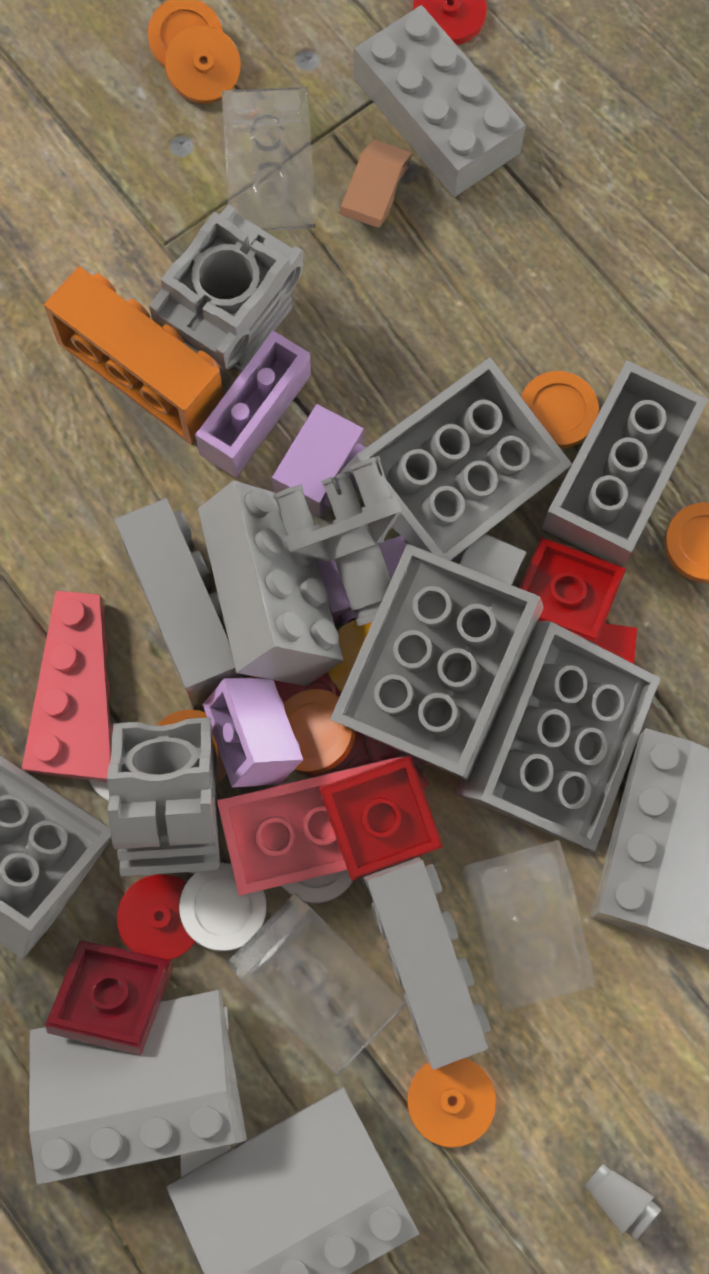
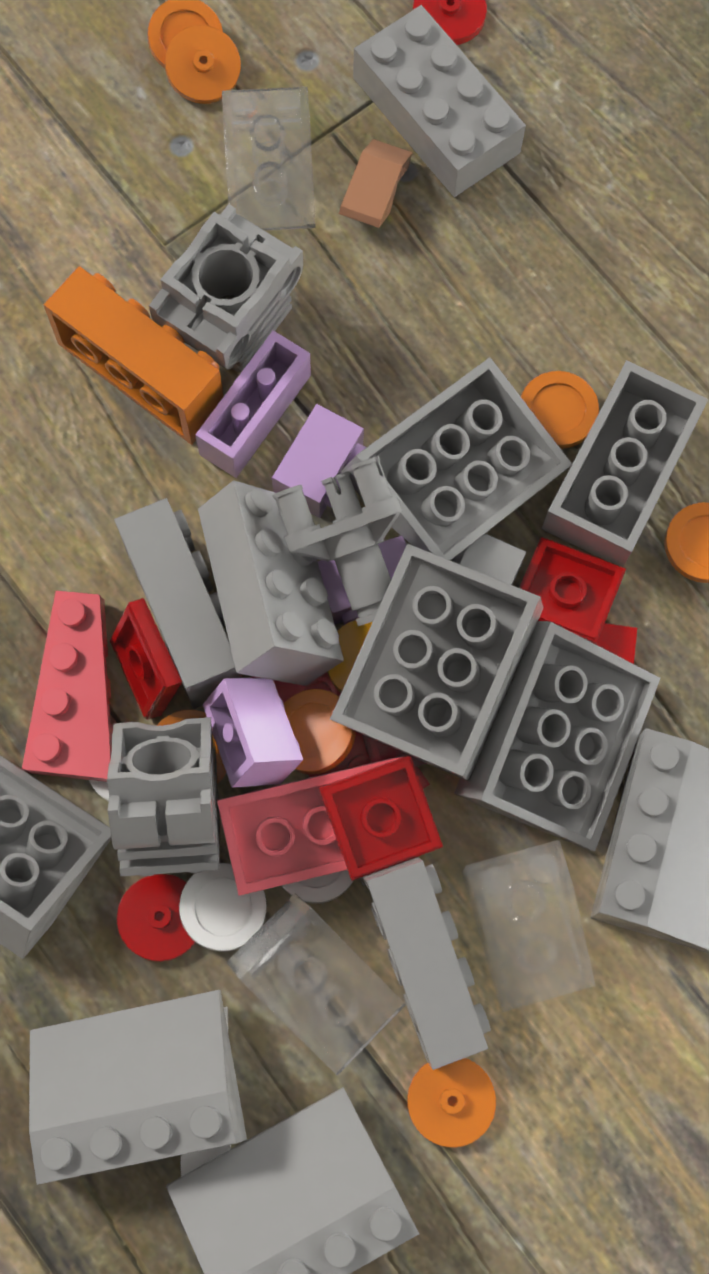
dark red tile [45,940,173,1056] -> none
light grey cone [584,1164,662,1241] -> none
none -> red tile [110,598,182,720]

